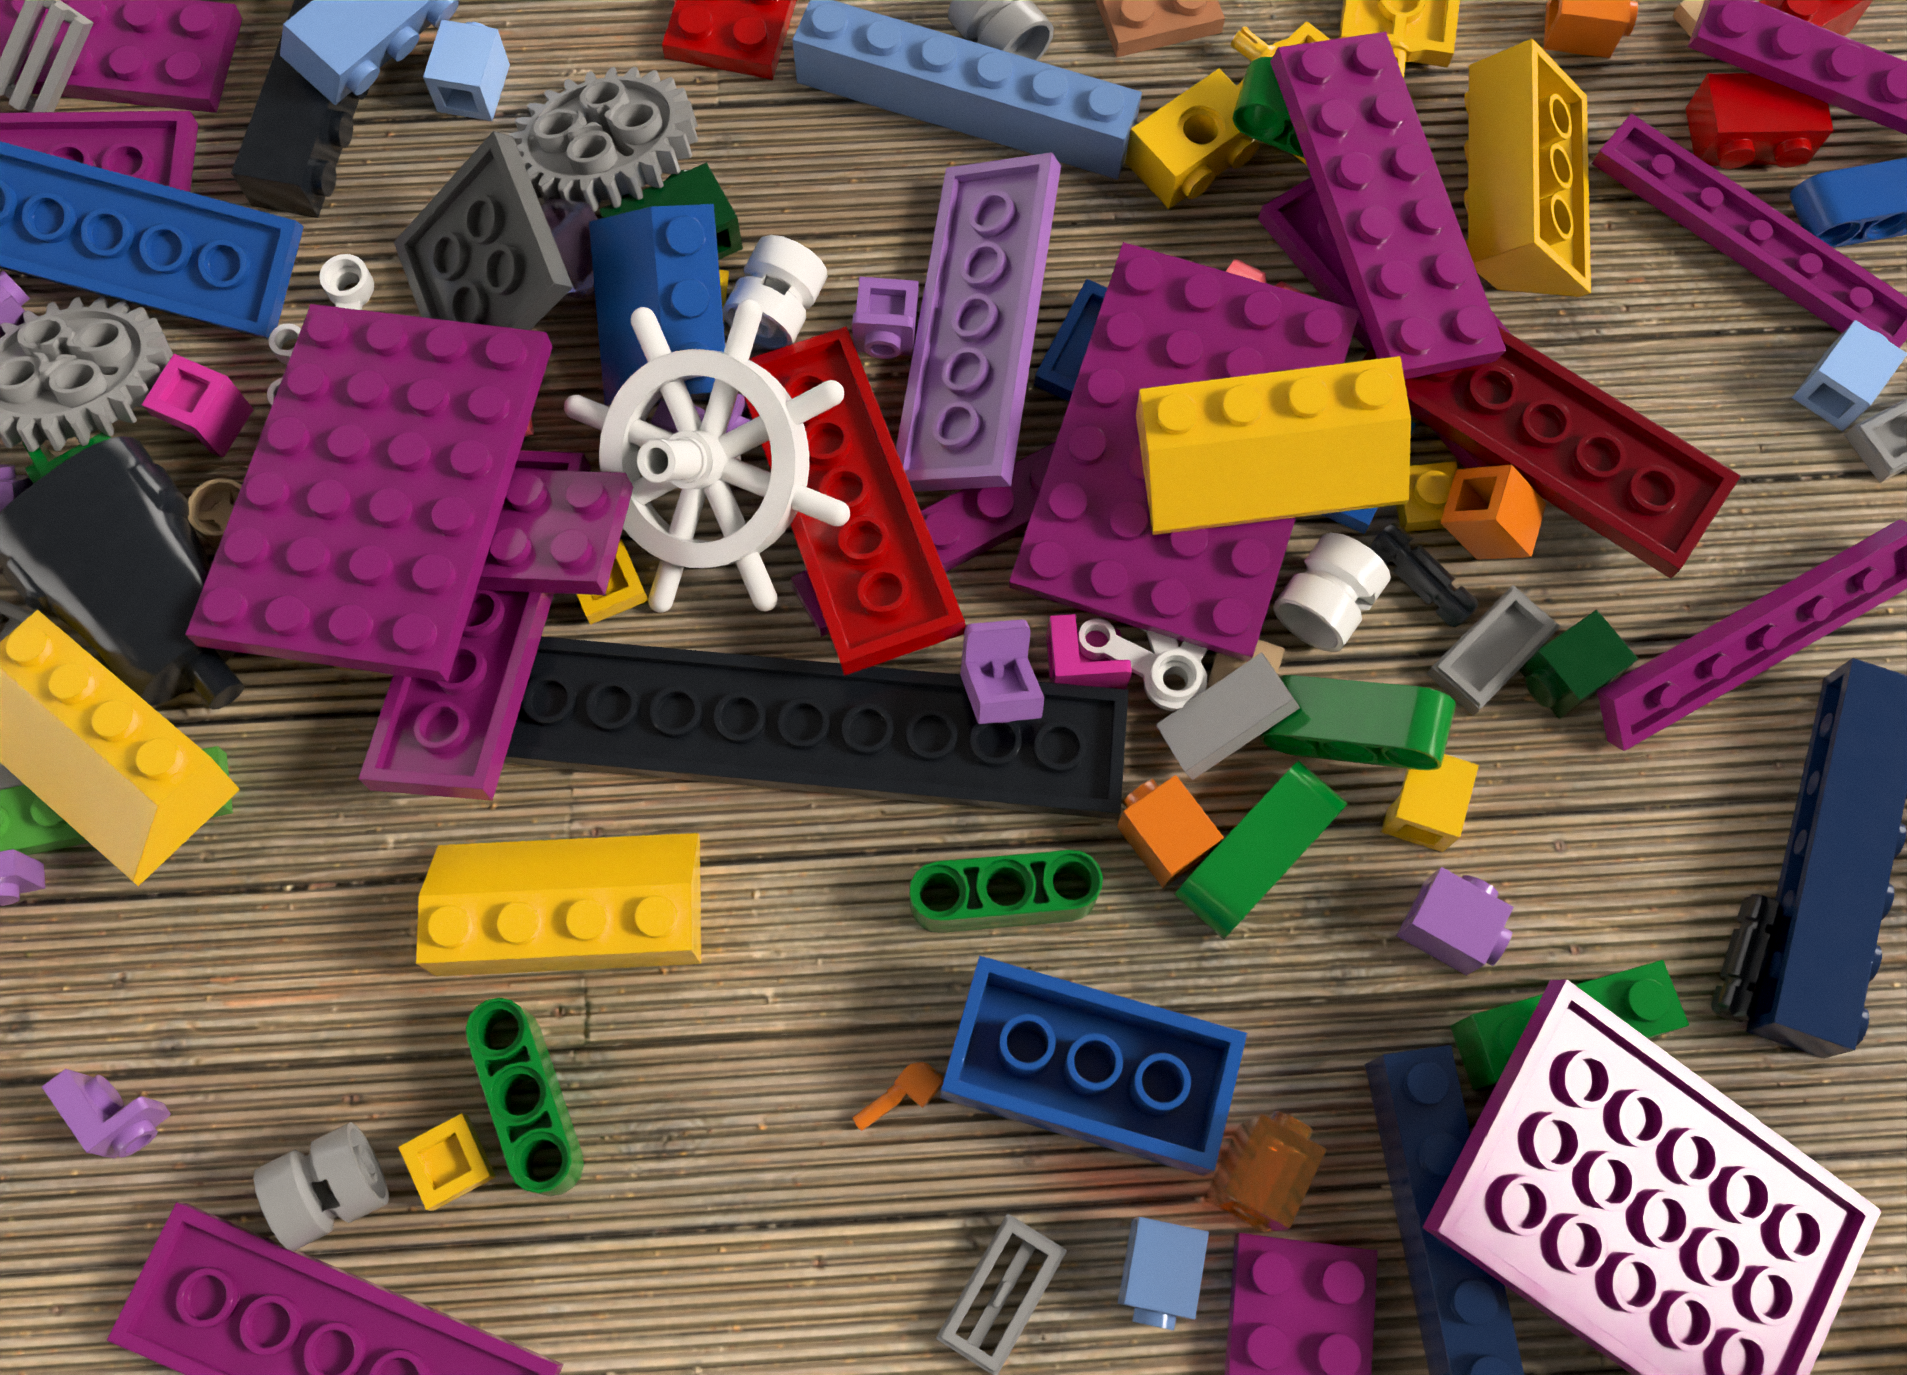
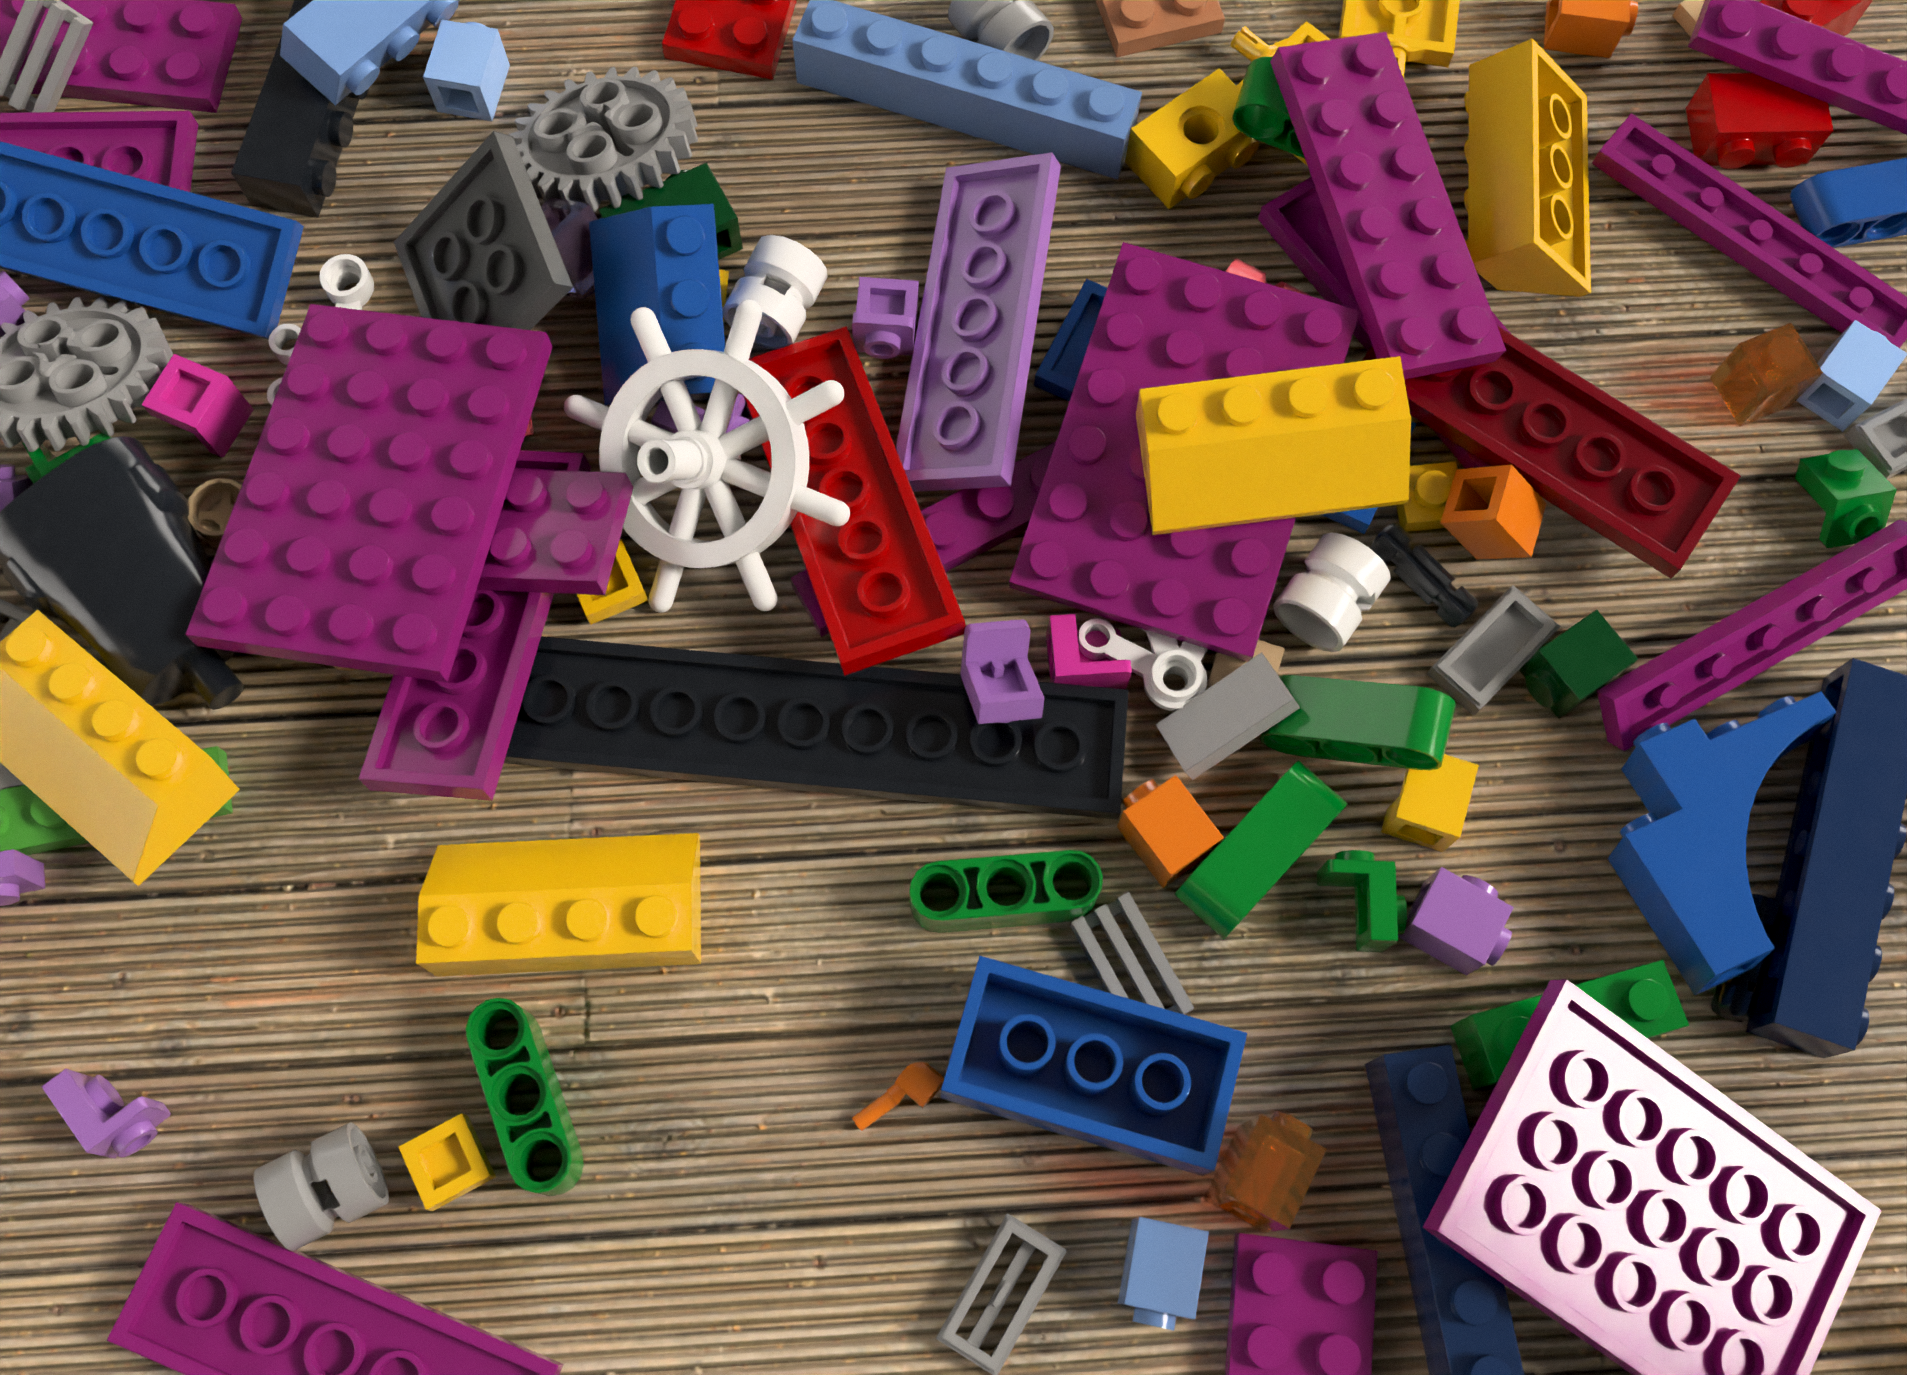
none -> light grey tile [1070,892,1194,1015]
none -> green bracket [1317,850,1407,953]
none -> blue arch [1607,691,1836,995]
none -> clear orange brick [1710,323,1823,427]
none -> green bracket [1795,449,1897,548]

